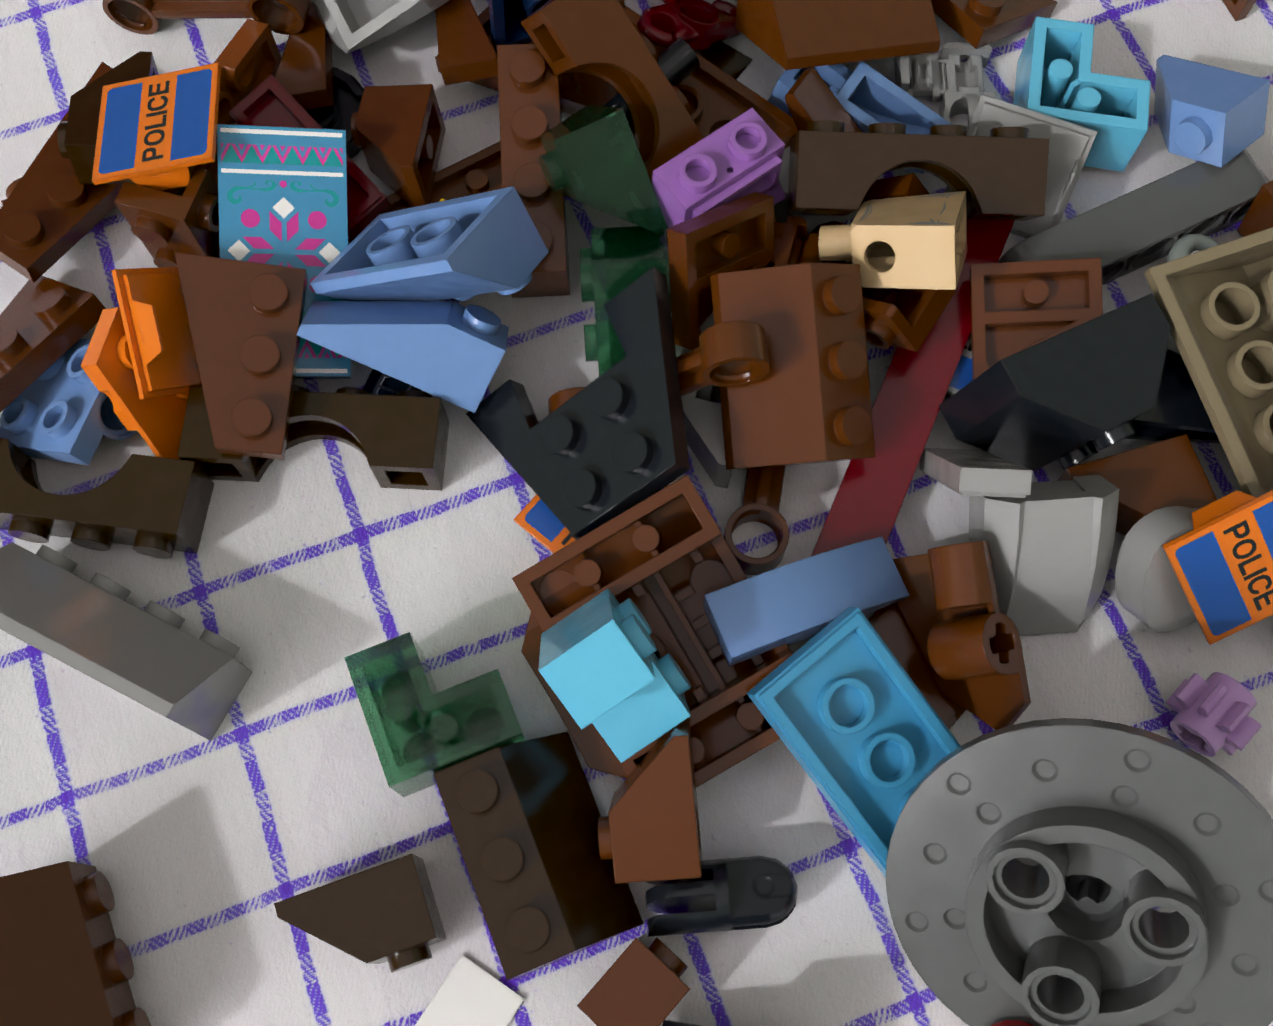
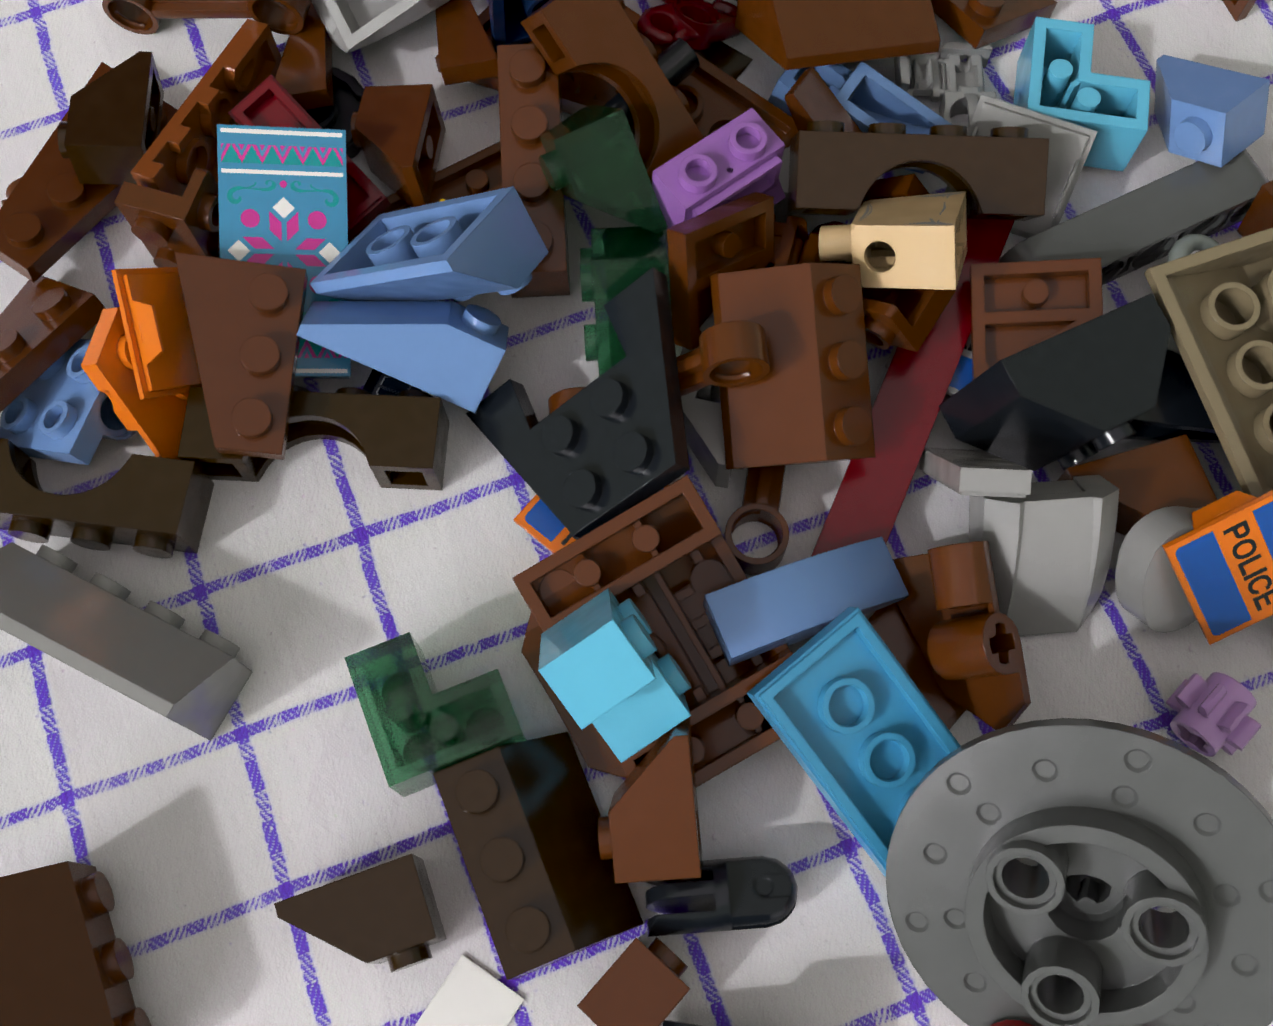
piece [92,62,221,191] -> none

